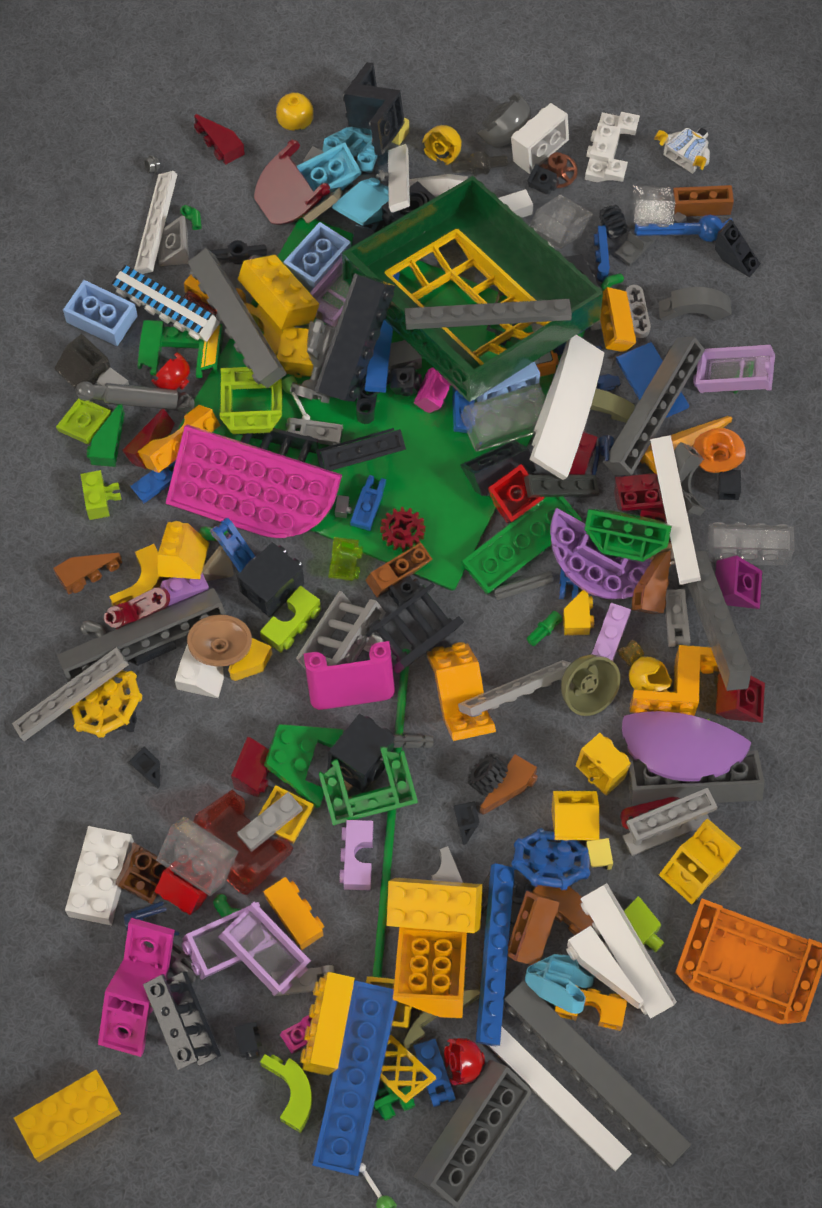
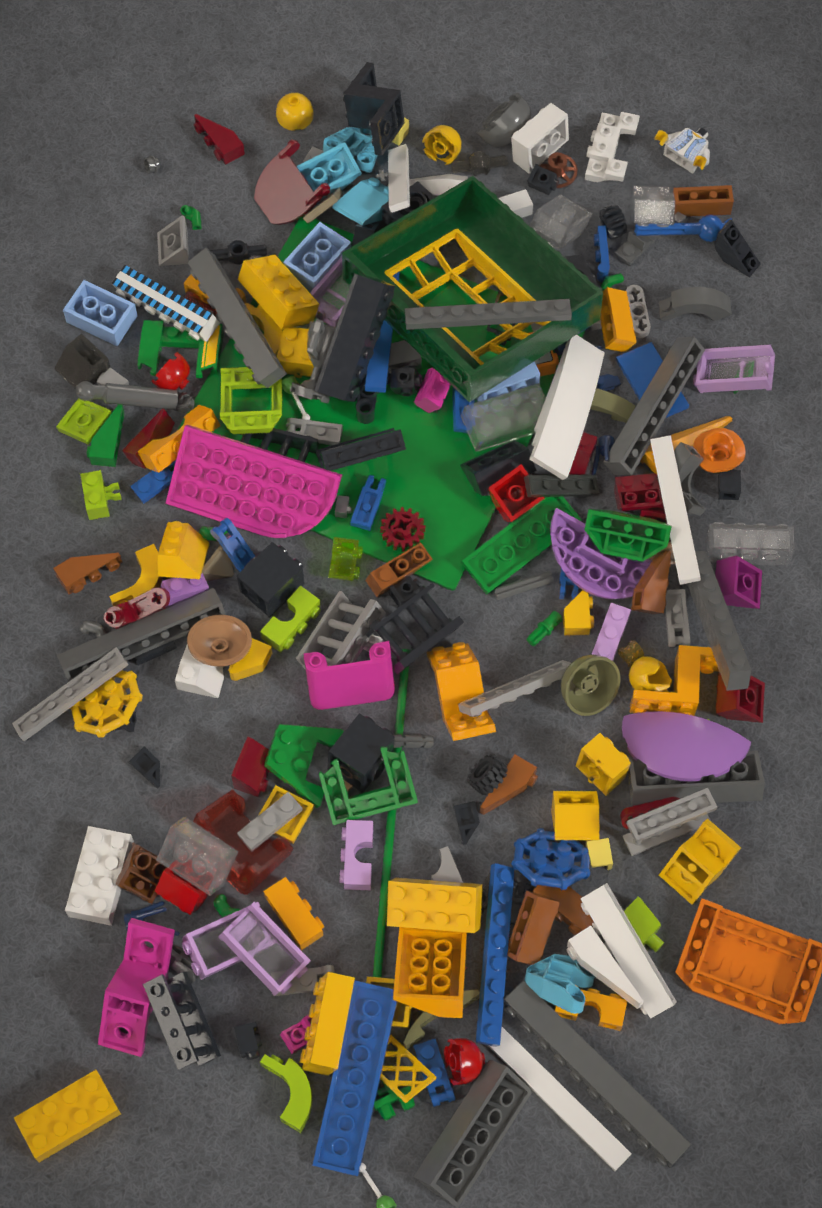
white tile [134,171,177,274] -> none

